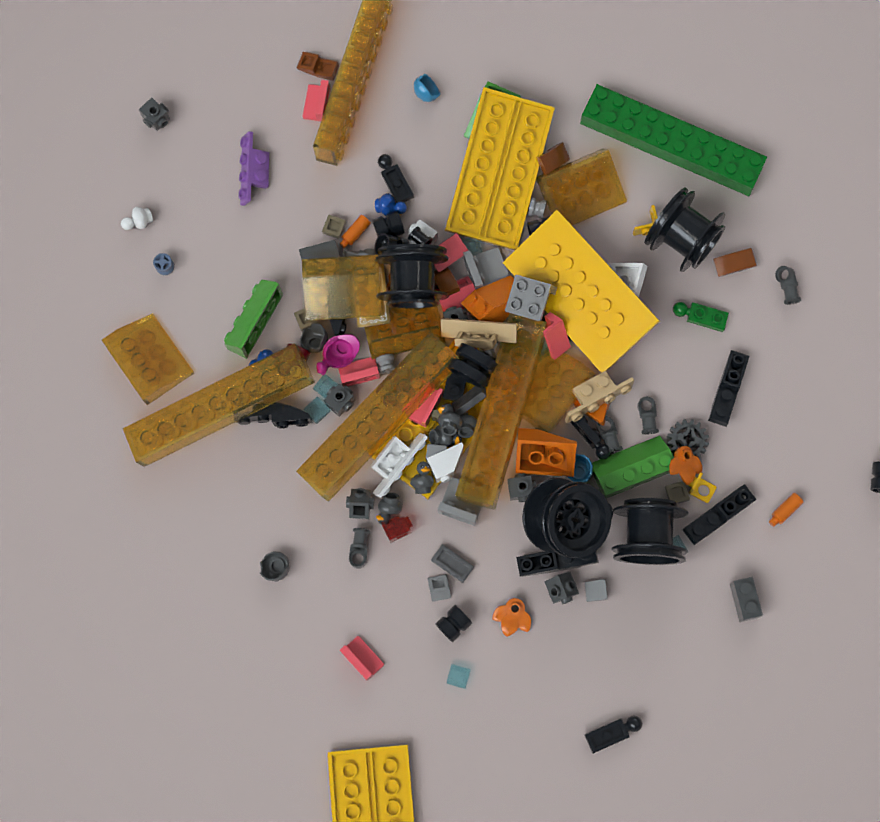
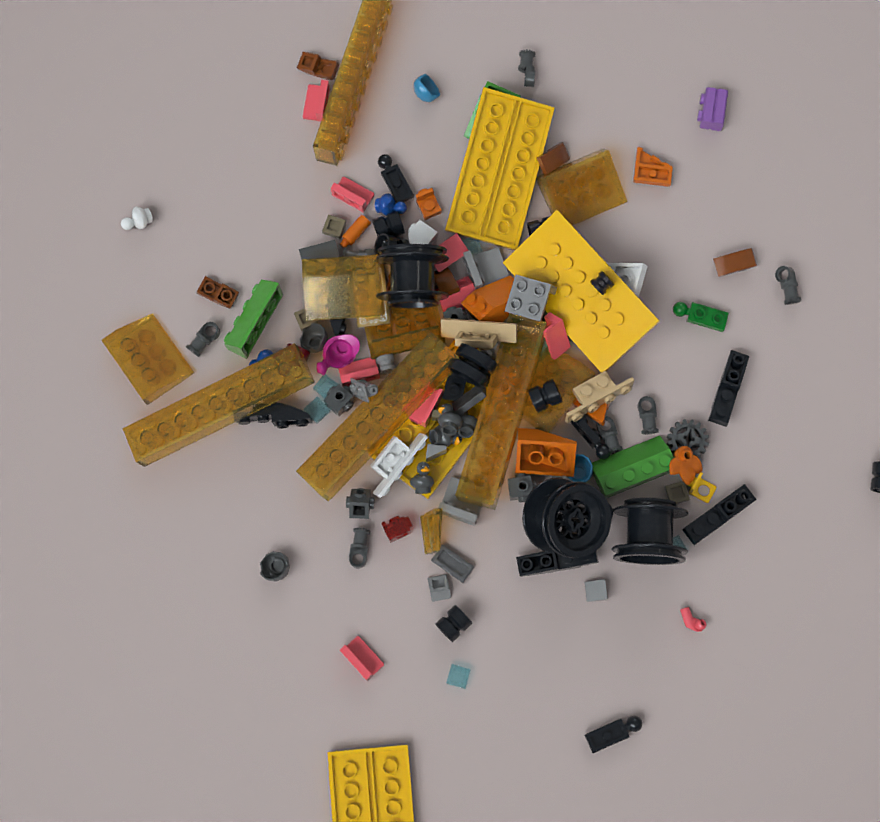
dark grey brick [138,98,170,131] -> none
sand blue wheel [153,253,174,276] -> none
medium lavender bracket [238,131,269,206] -> none
dark grey animal [376,493,402,525] -> none
black bush [408,226,433,244] -> none
white slope [427,442,464,483] -> none
orange plate [492,598,531,637] -> none
light grey wheel [528,197,547,218] -> none
dark grey brick [545,572,579,605] -> none
green brick [580,84,767,197] -> none
yellow bracket [633,205,658,236] -> none
black wheel [644,187,725,272] -> none
dark grey brick [730,577,763,622] -> none
orange cylinder [769,493,804,527] -> none
none -> dark grey connector [186,322,220,357]
none -> dark orange slope [196,276,239,309]
none -> coral panel [330,177,374,213]
none -> light grey hinge [350,378,378,403]
none -> orange bracket [415,188,442,220]
none -> clear yellow wing [420,508,442,555]
none -> dark grey connector [518,49,535,87]
none -> black wheel [528,379,563,413]
none -> black wheel [590,271,615,295]
none -> orange wing [633,147,673,187]
none -> coral arm [680,607,706,632]
none -> medium lavender brick [697,87,728,131]

